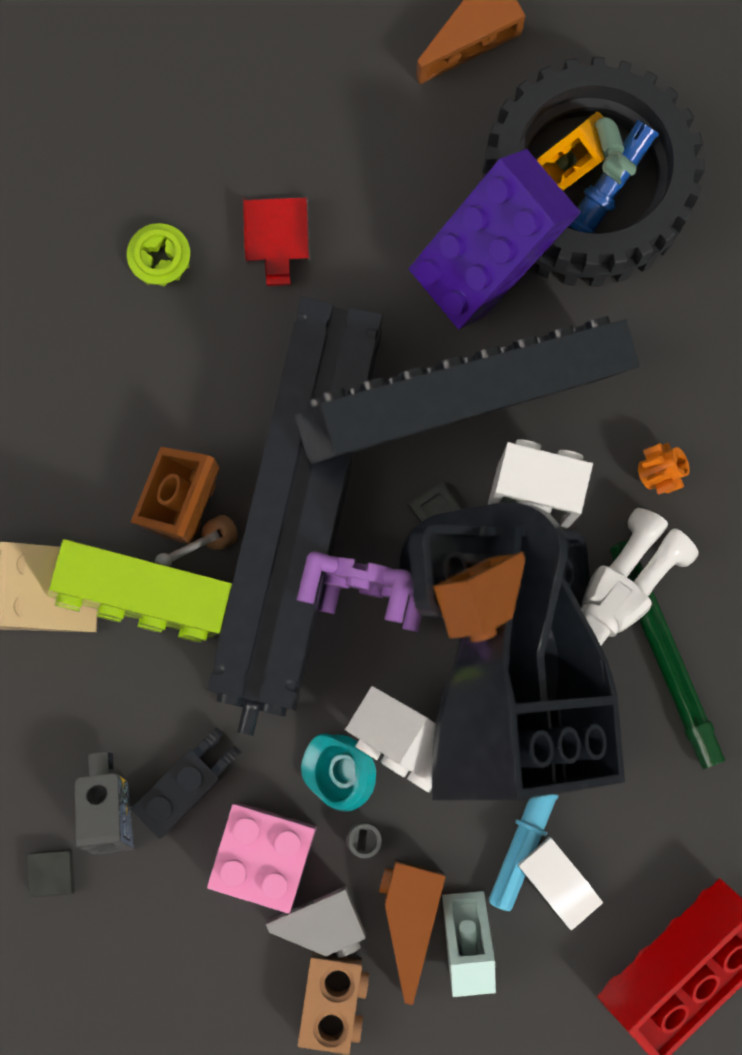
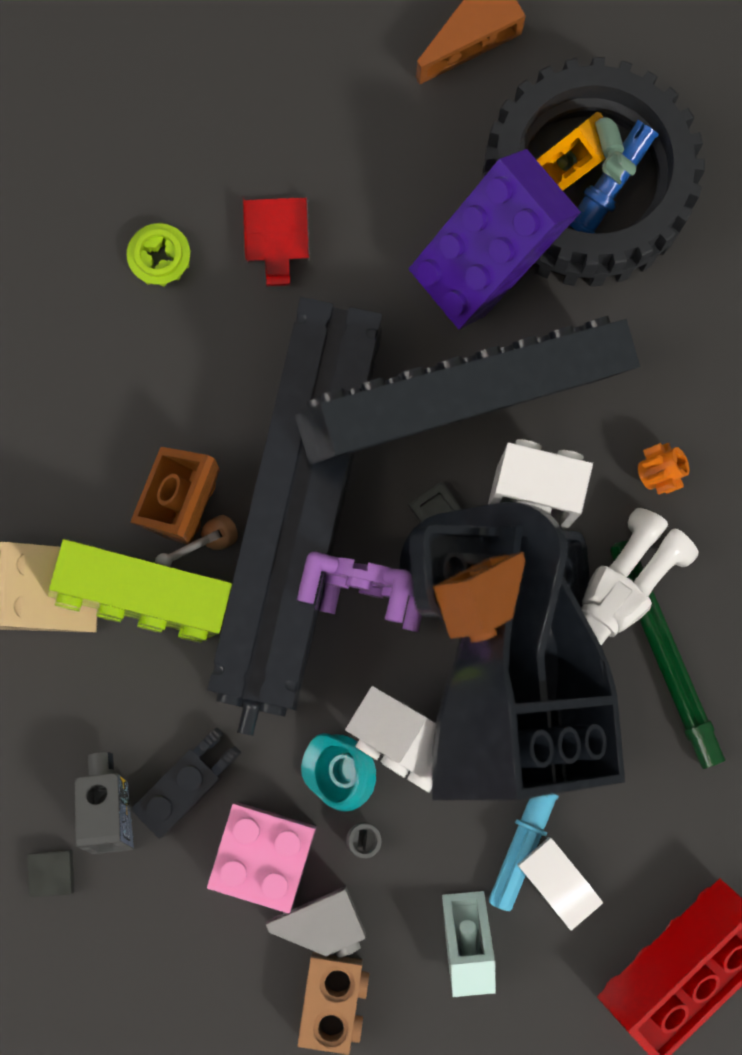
dark orange slope [379,859,446,1005] -> none

